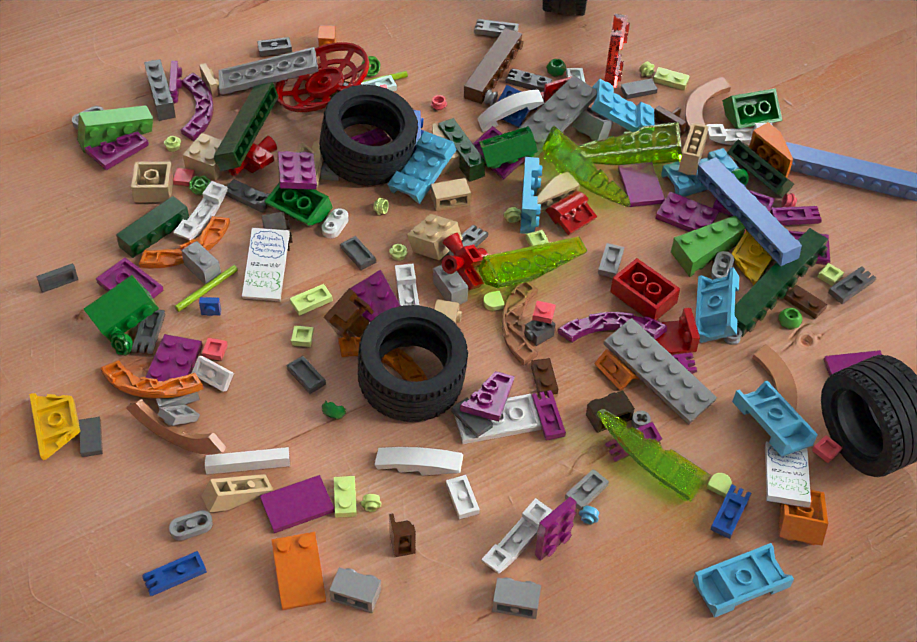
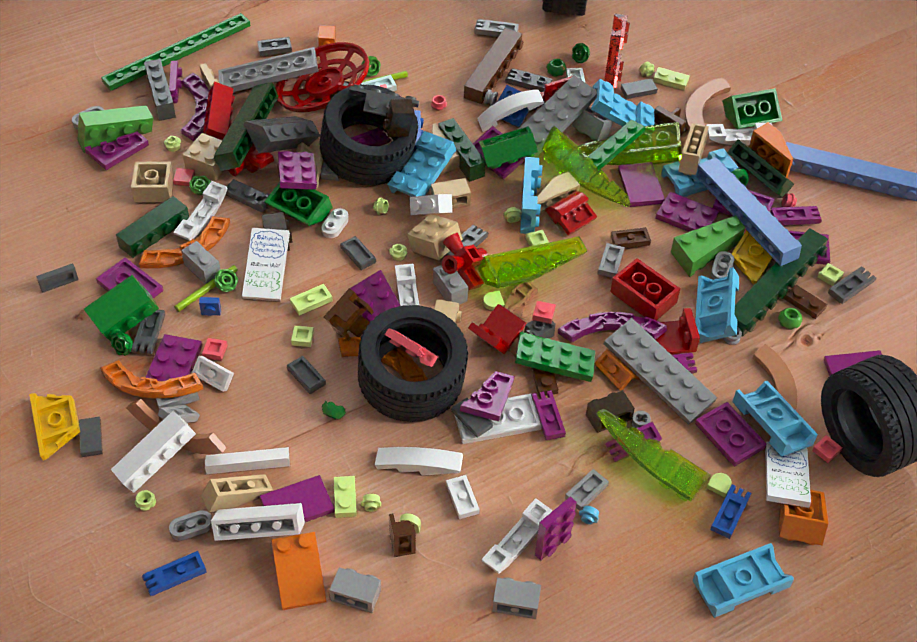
none -> green plate [101,13,251,91]
none -> white brick [111,410,196,493]
none -> yellowish green plate [135,490,156,511]
none -> red brick [203,81,235,140]
none -> white brick [211,503,305,541]
none -> bright green plate [214,269,238,292]
none -> dark grey slope [243,116,320,153]
none -> dark grey bracket [349,85,420,117]
none -> dark brown brick [383,99,414,137]
none -> coral hinge [385,328,438,367]
none -> yellowish green tile [399,513,421,534]
none -> white brick [410,194,452,215]
none -> red bracket [468,304,526,355]
none -> plate [515,332,595,382]
none -> green plate [572,43,590,63]
none -> green plate [585,119,645,171]
none -> reddish brown plate [611,227,651,248]
none -> magenta plate [695,402,767,467]

